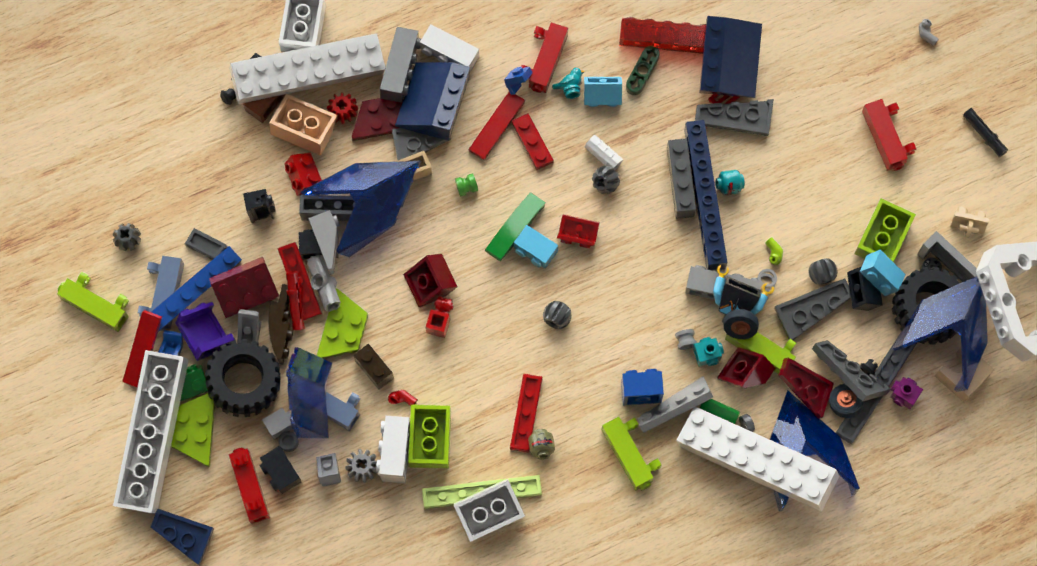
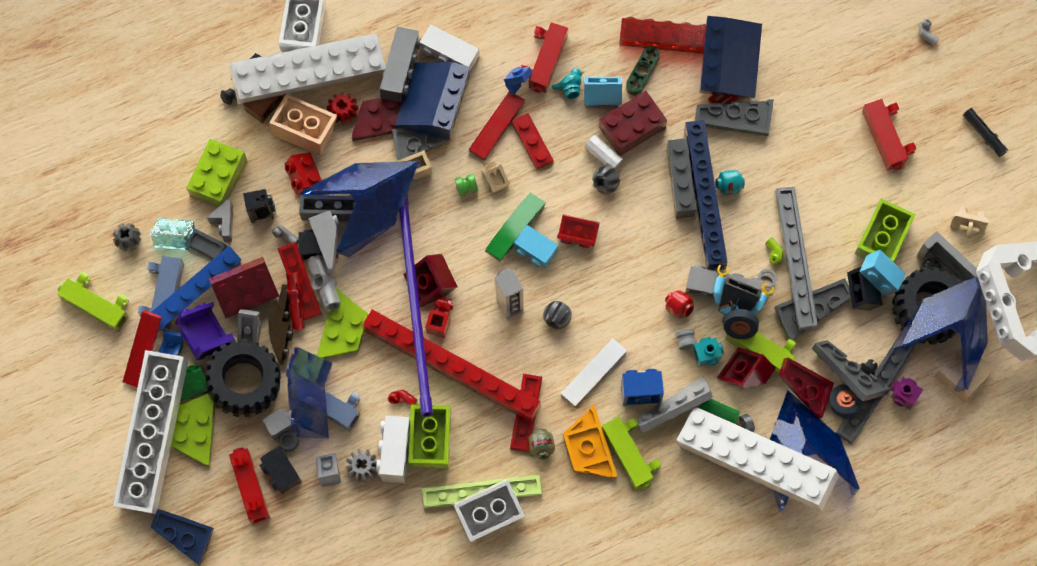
dark brown brick [353,343,394,390] -> none
dark grey piece [809,258,838,285] -> none
none -> clear light blue bracket [150,218,195,250]
none -> lime brick [186,139,247,207]
none -> light grey slope [207,200,233,242]
none -> light grey arm [272,225,299,245]
none -> red brick [362,309,541,422]
none -> dark purple piece [396,188,433,417]
none -> tan bracket [481,162,510,192]
none -> light grey brick [495,269,524,319]
none -> white tile [561,338,627,407]
none -> light orange wing [563,405,617,478]
none -> dark red brick [599,91,667,156]
none -> red head [665,290,694,319]
none -> tile [775,187,818,331]

